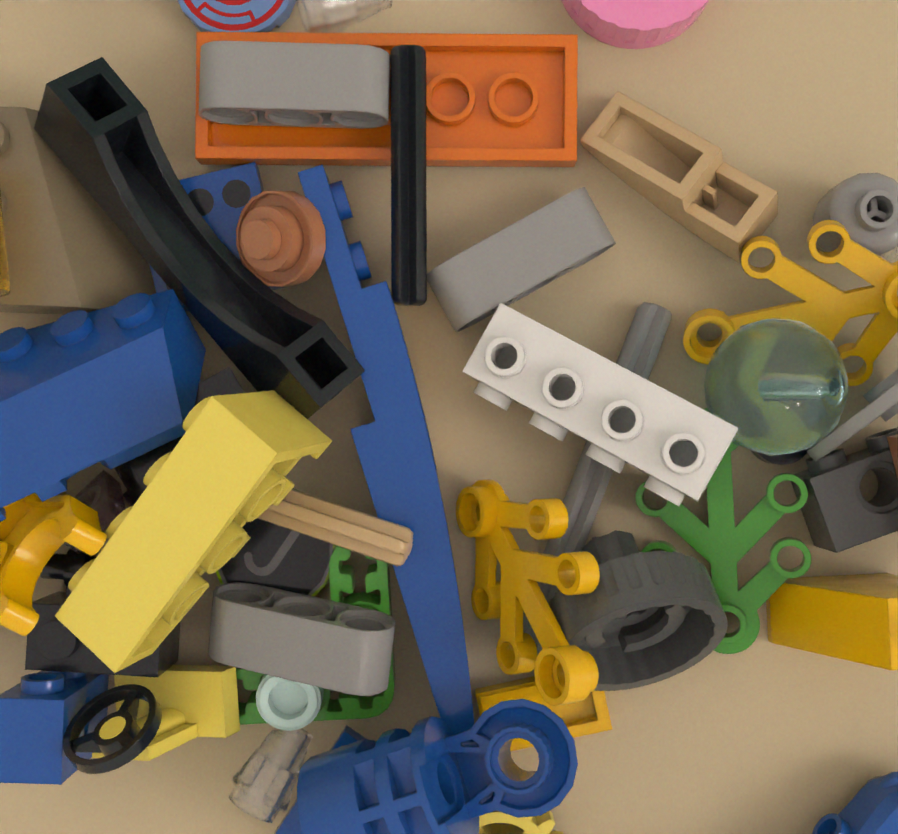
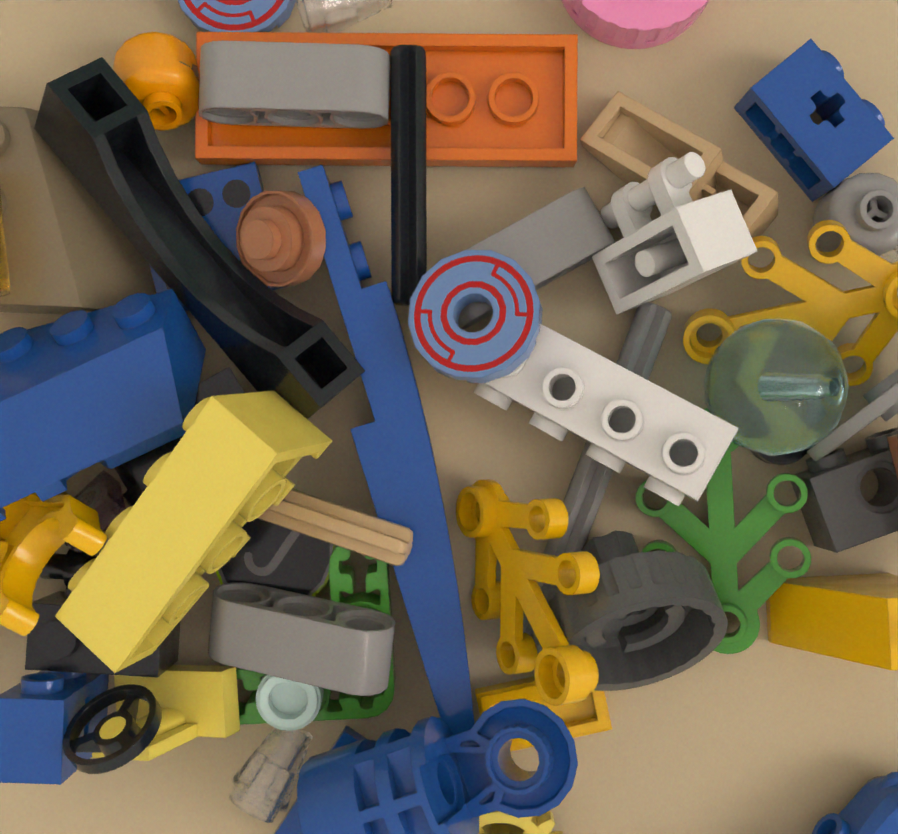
none -> light orange head [113,32,200,131]
none -> medium blue tile [408,250,543,383]
none -> white brick [592,152,758,315]
none -> blue brick [734,39,894,202]

